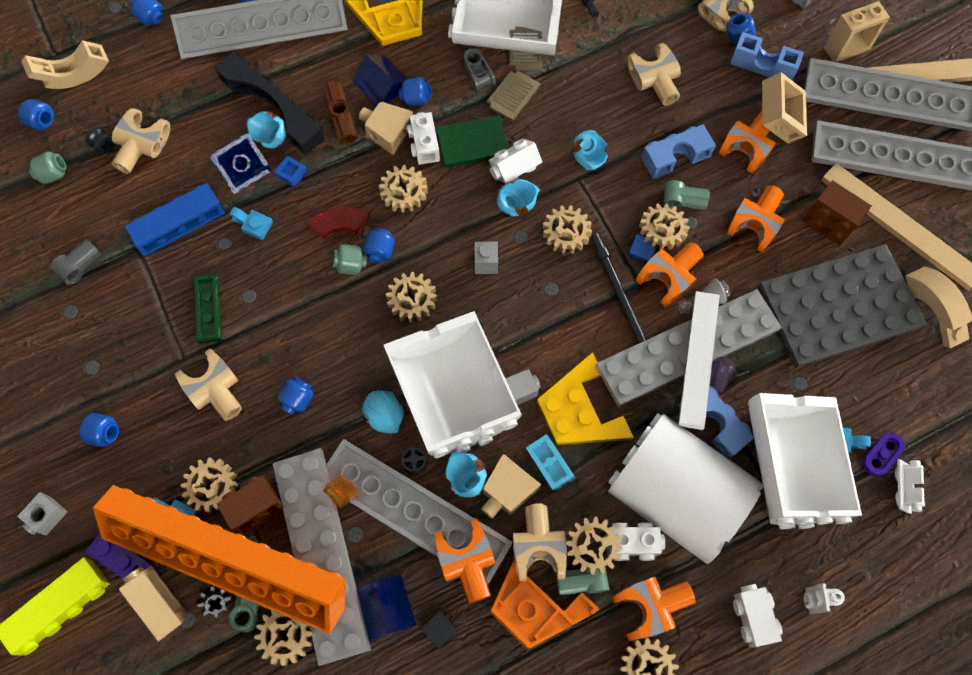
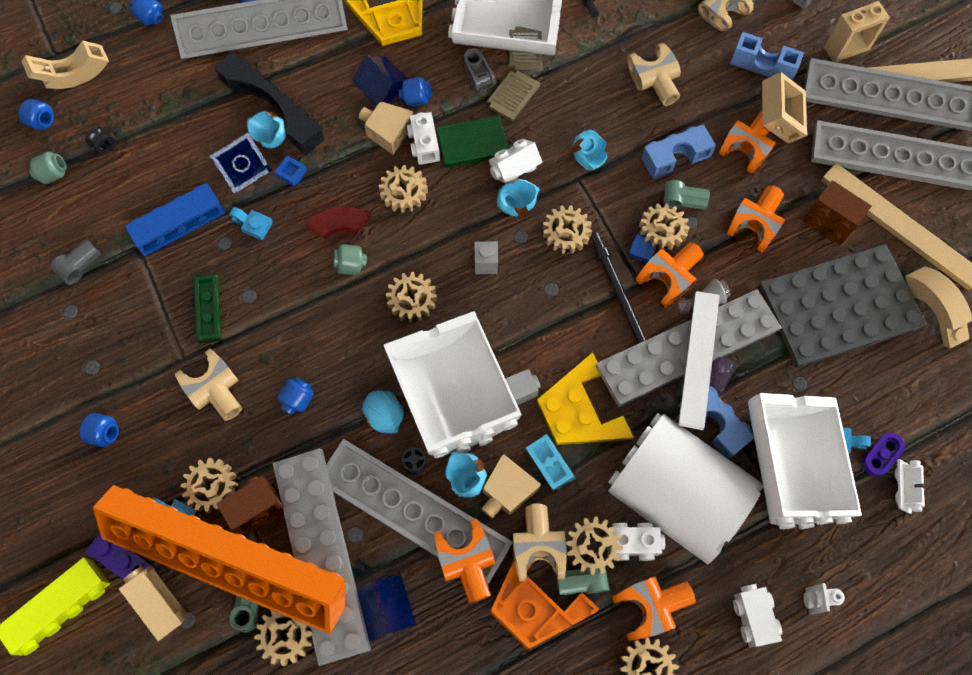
light grey brick [17,492,68,536] -> none
tan connector [111,108,170,174] -> none
black gear [196,584,231,618] -> none
reddish brown piece [323,80,358,145] -> none
clear orange plate [323,475,360,508] -> none
blue head [362,228,395,264] -> none
black tile [421,611,458,649] -> none
blue head [726,13,756,45] -> none

